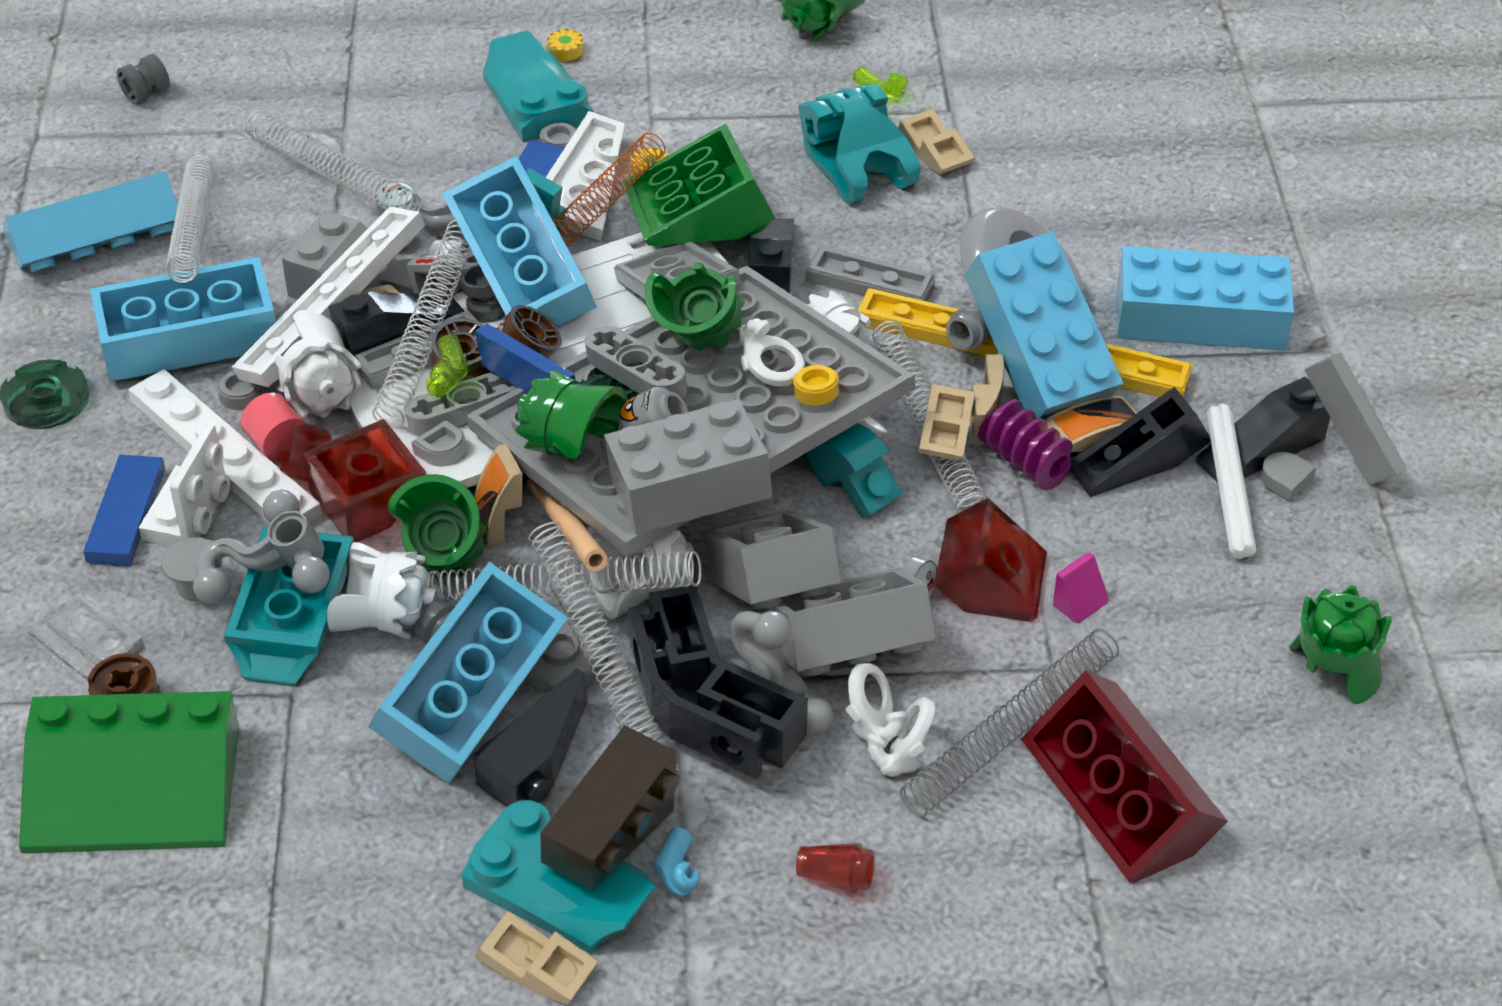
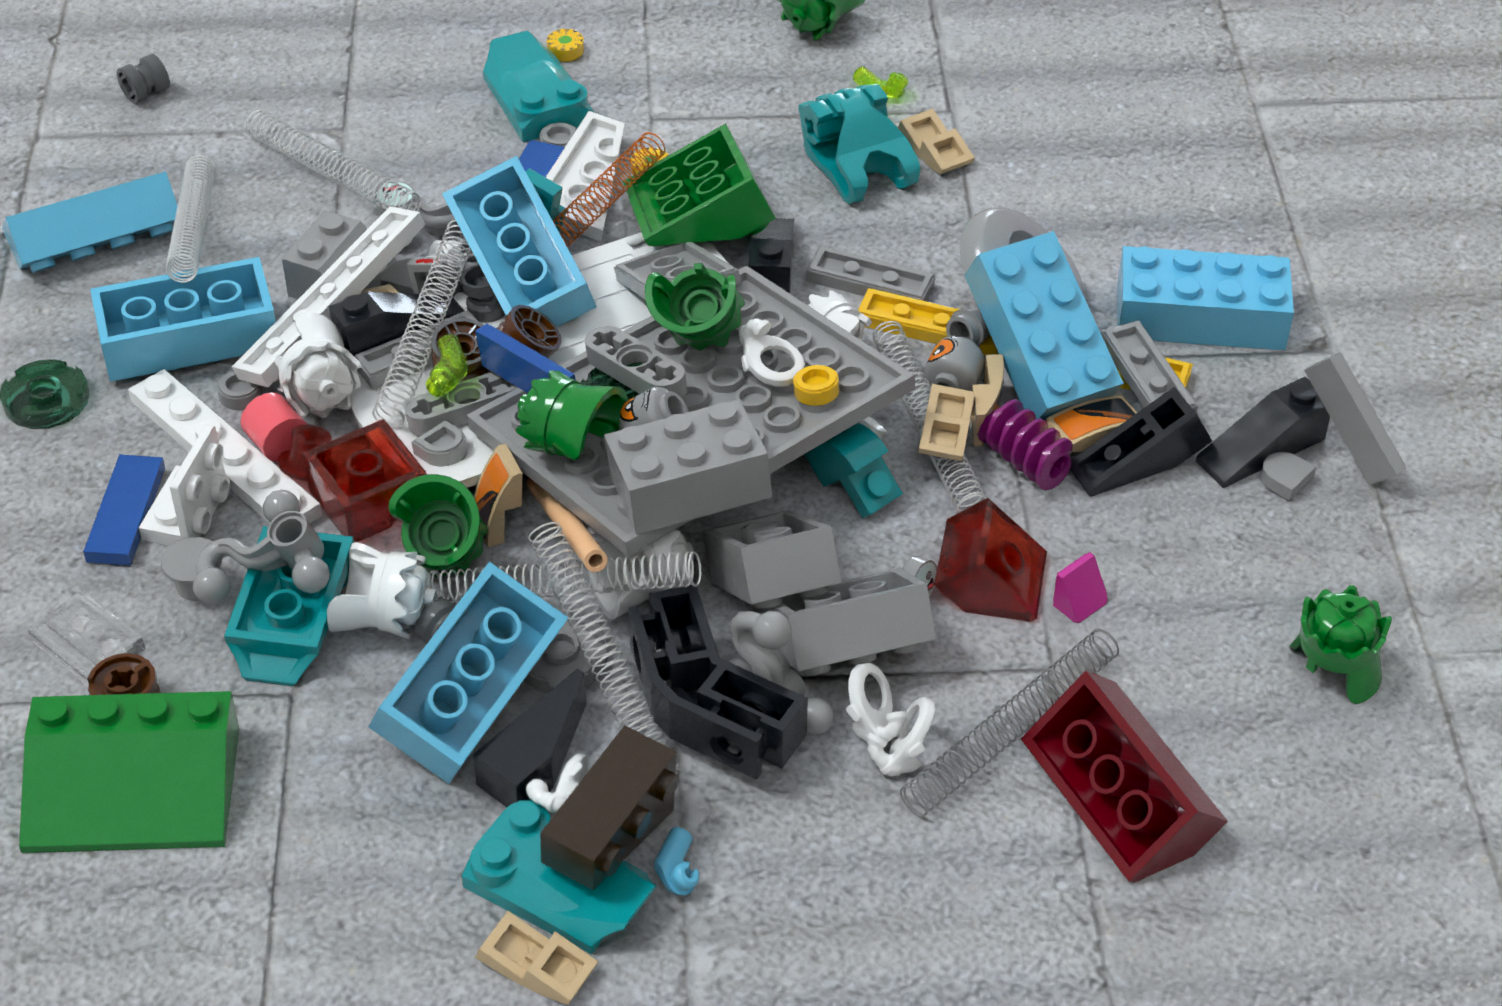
clear red cone [796,843,875,894] -> none
white axle [1206,404,1256,559] -> none
none -> white piece [526,753,589,813]
none -> light grey head [924,336,985,391]
none -> light grey tile [1101,320,1198,414]

